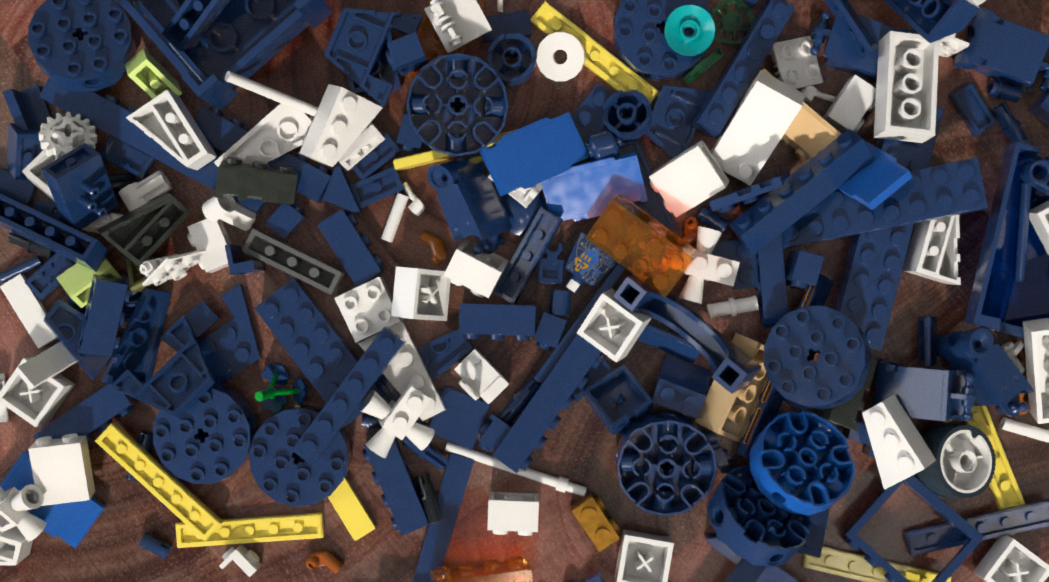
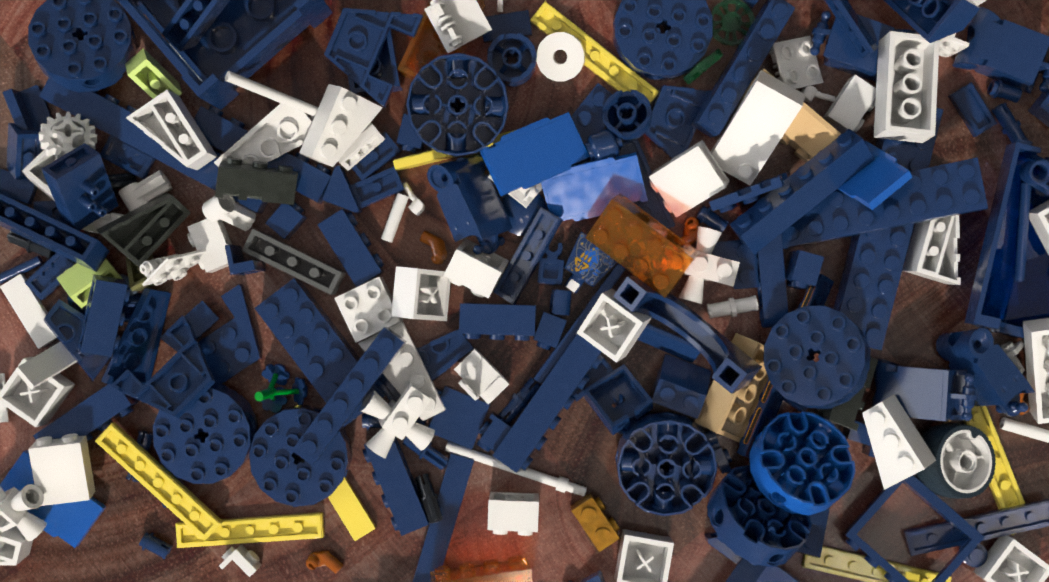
dark blue brick [385,32,428,76] -> none
teal dish [664,5,715,56] -> none
dark blue slope [918,316,937,366] -> none
none -> dark blue wheel [959,544,988,568]

